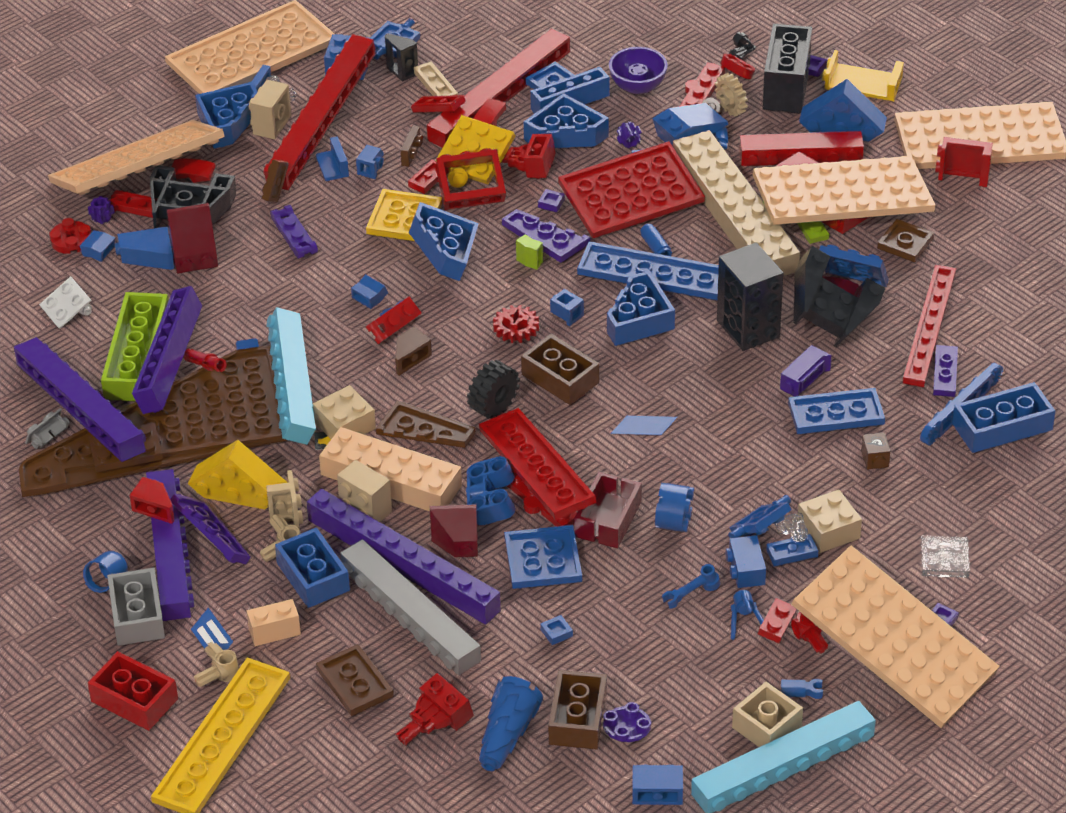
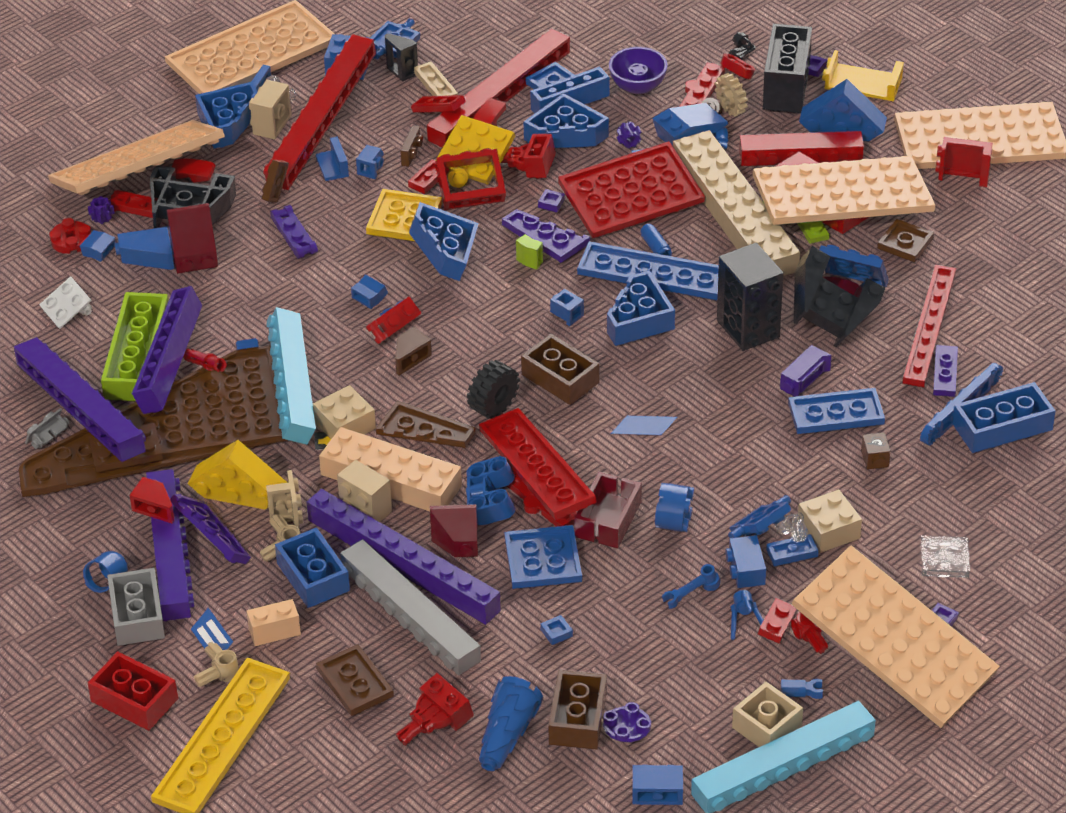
red gear [493,305,539,343] -> none

